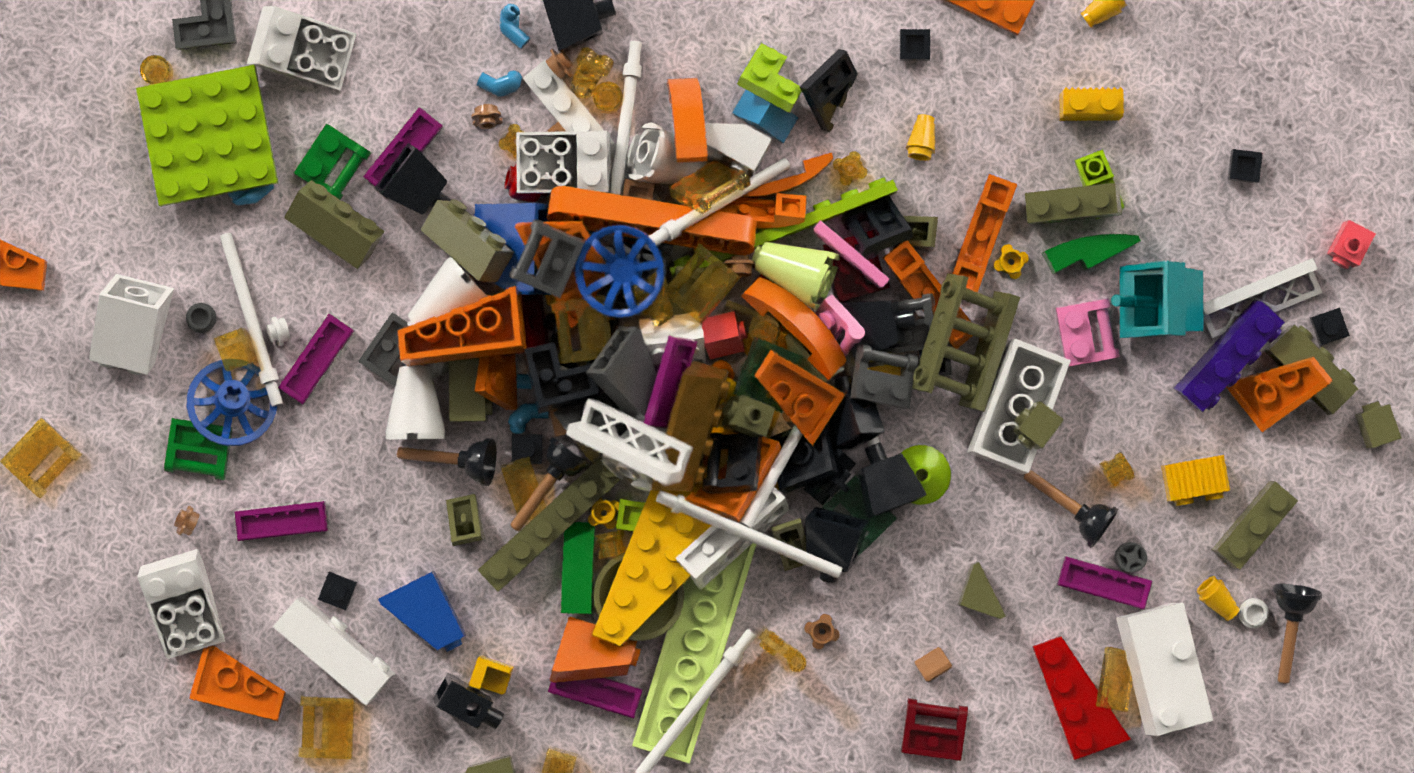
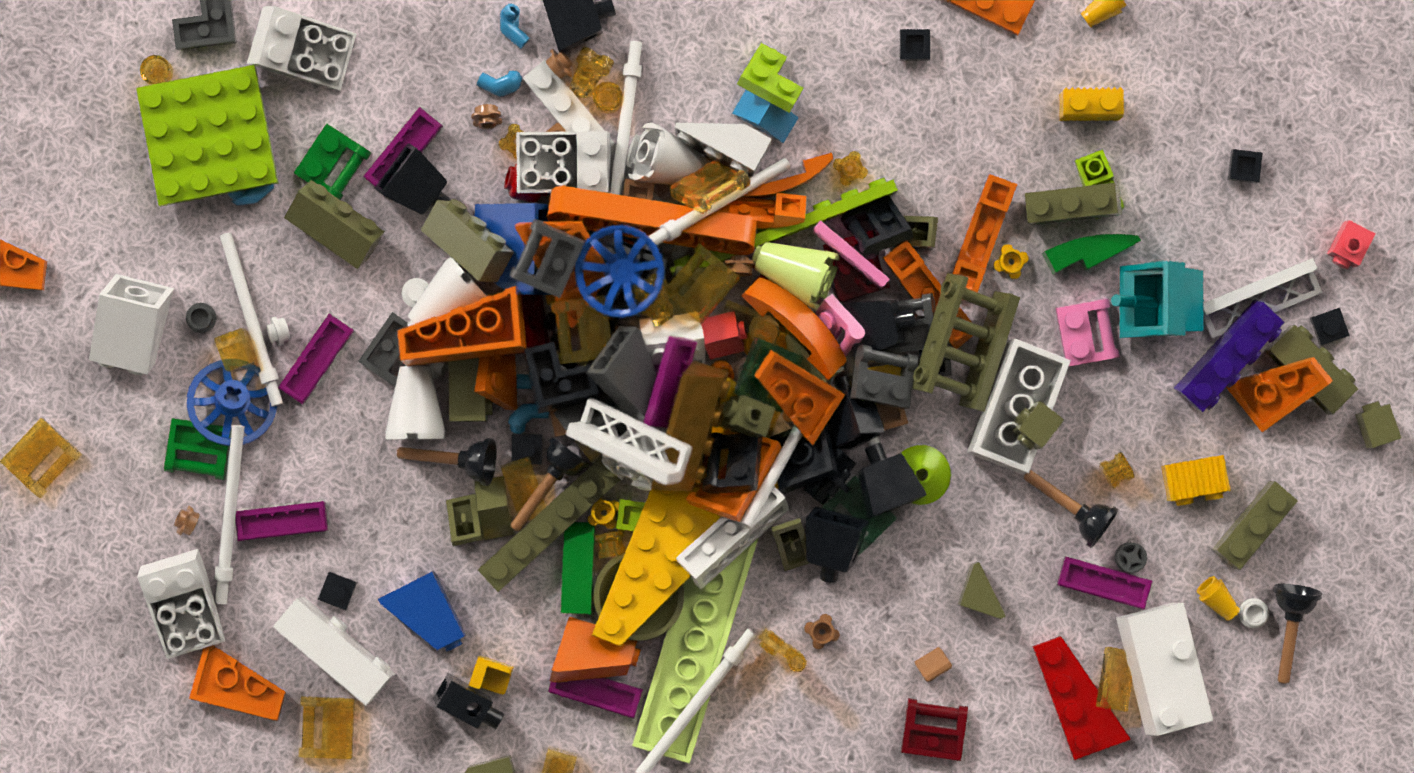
white bar [656,490,842,578] -> none
orange slope [667,78,707,163] -> none
black wing [800,49,858,132] -> none
yellow cone [906,114,935,161] -> none
none -> white bar [214,425,244,604]
none -> white plate [402,278,429,308]
none -> olive slope [474,476,515,540]
none -> medium nougat plate [876,404,908,431]

